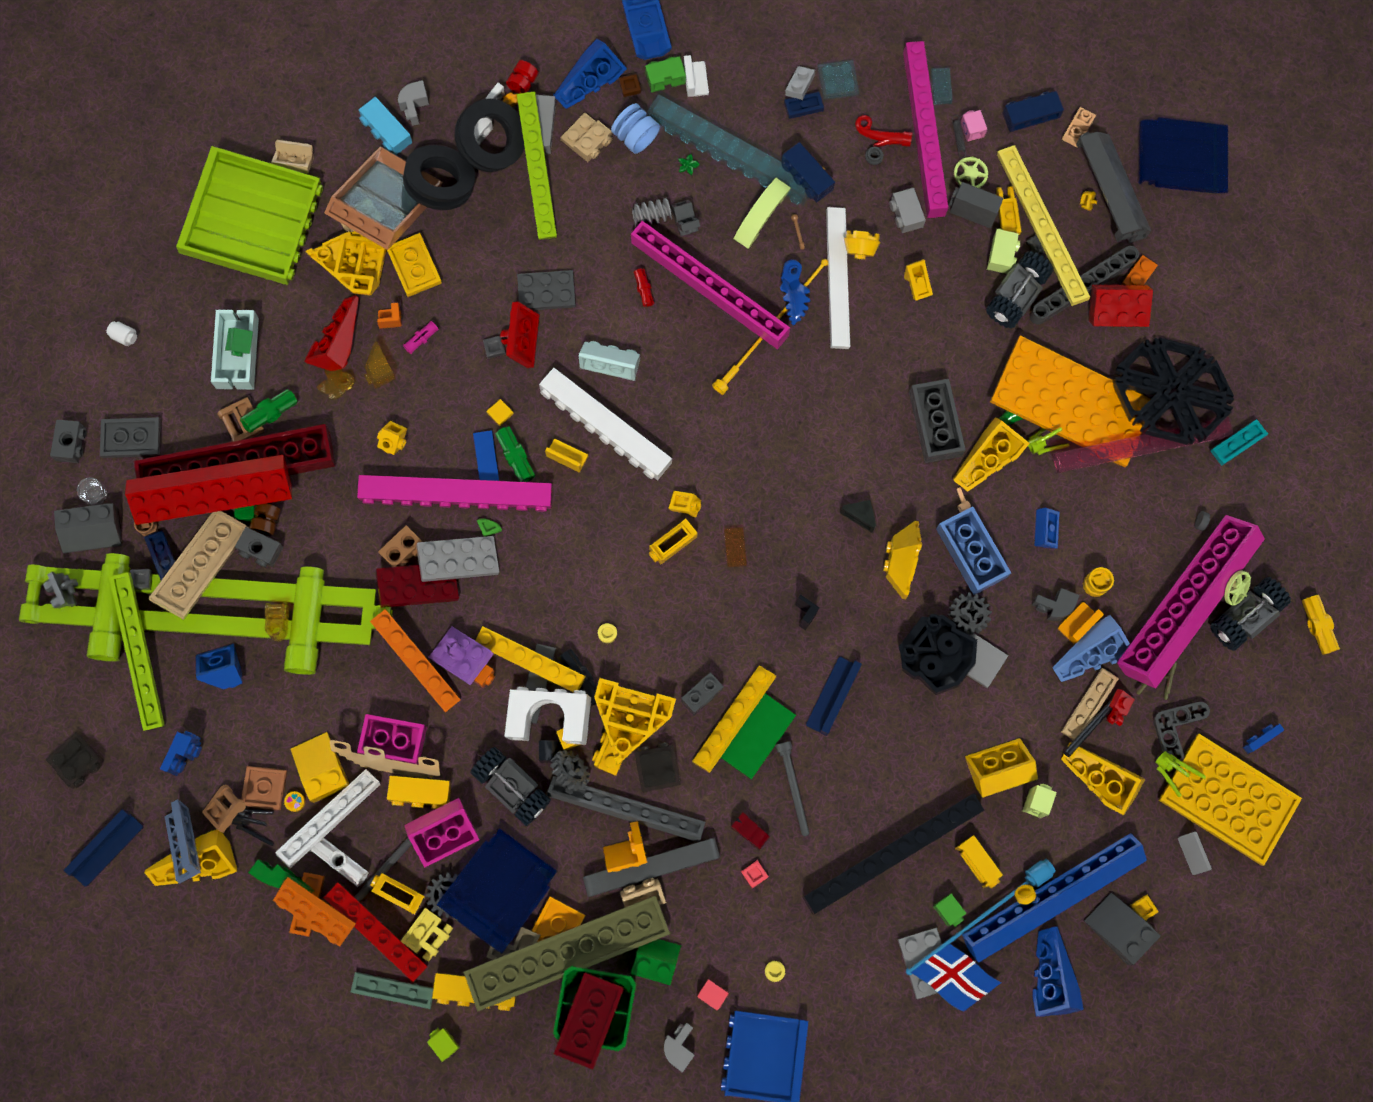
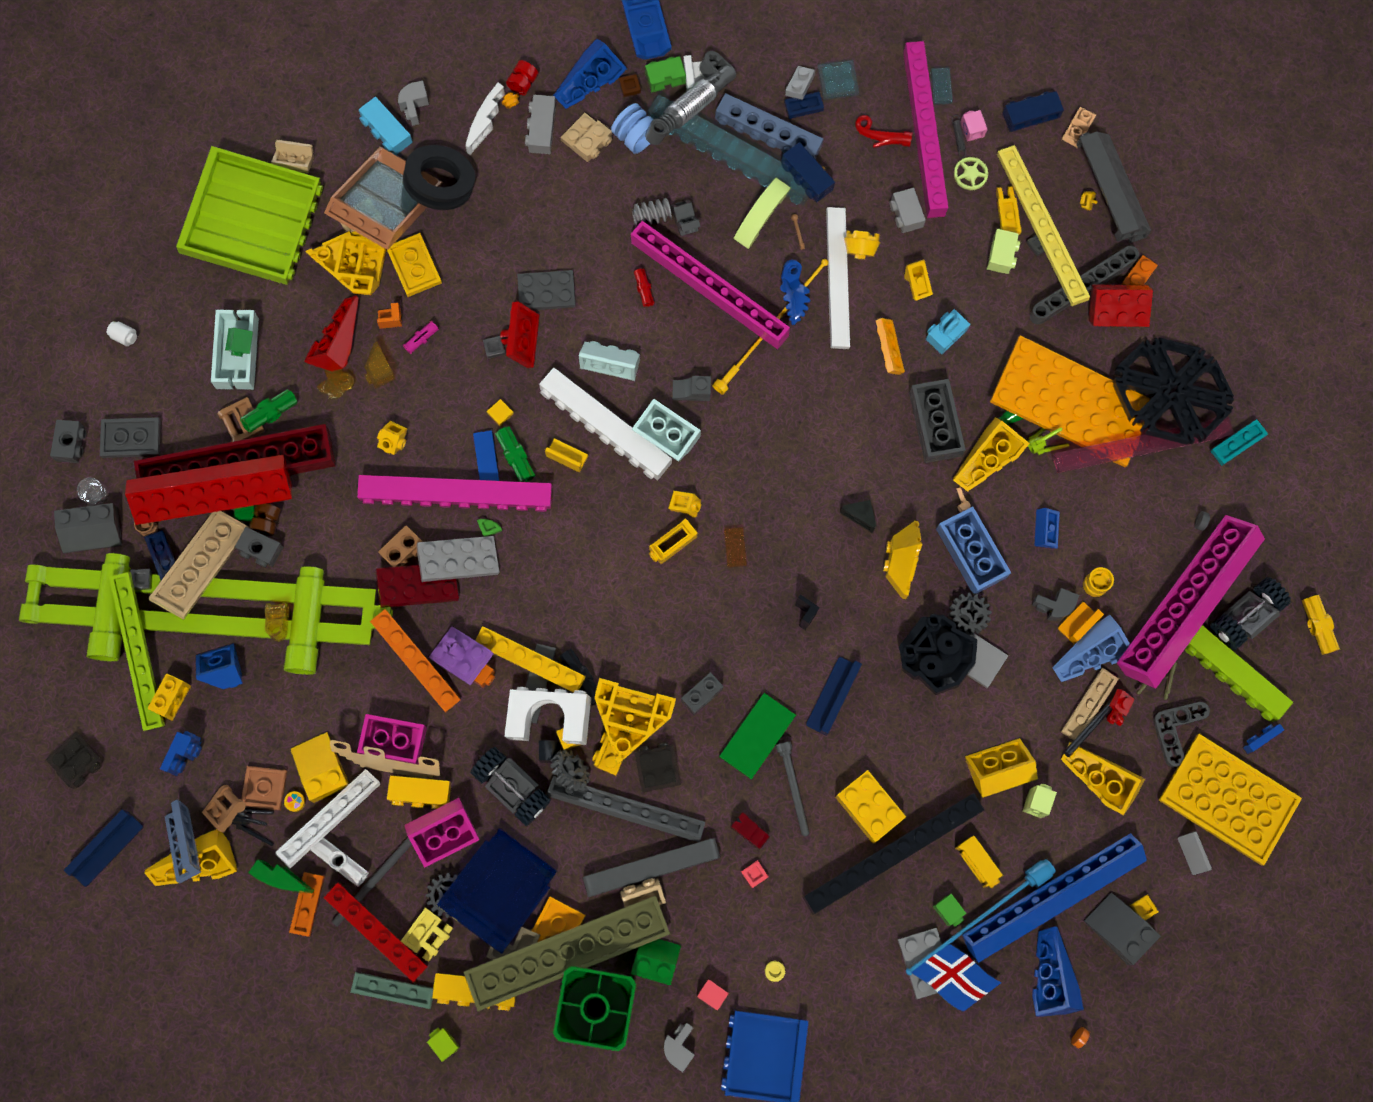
dark grey hips [43,572,78,609] -> none
orange plate [273,877,356,946] -> none
yellow window [370,873,425,915] -> none
black tyre [455,99,525,172] -> none
lime plate [517,92,557,240] -> none
dark red plate [554,973,624,1070] -> none
light yellow tile [598,623,617,643] -> none
light orange bracket [603,821,647,872] -> none
green plant [679,154,700,176] -> none
yellow plate [692,666,776,773] -> none
dark grey plate [865,147,884,165] -> none
dark grey brick [949,182,1004,229] -> none
plate [986,251,1054,329] -> none
yellow tile [1015,885,1036,904] -> none
clear blue piece [1139,117,1228,194] -> none
lime plant [1155,751,1206,797] -> none
yellowish green wheel [1224,570,1251,606] -> none
none -> yellow bracket [148,674,191,721]
none -> light aqua slope [632,399,701,462]
none -> dark grey piece [645,51,736,145]
none -> dark grey arch [672,376,711,401]
none -> sand blue brick [715,93,823,159]
none -> yellow brick [835,770,906,844]
none -> light orange plate [876,318,905,375]
none -> medium azure brick [926,309,970,354]
none -> orange tile [1071,1027,1090,1048]
none -> lime brick [1185,625,1293,722]

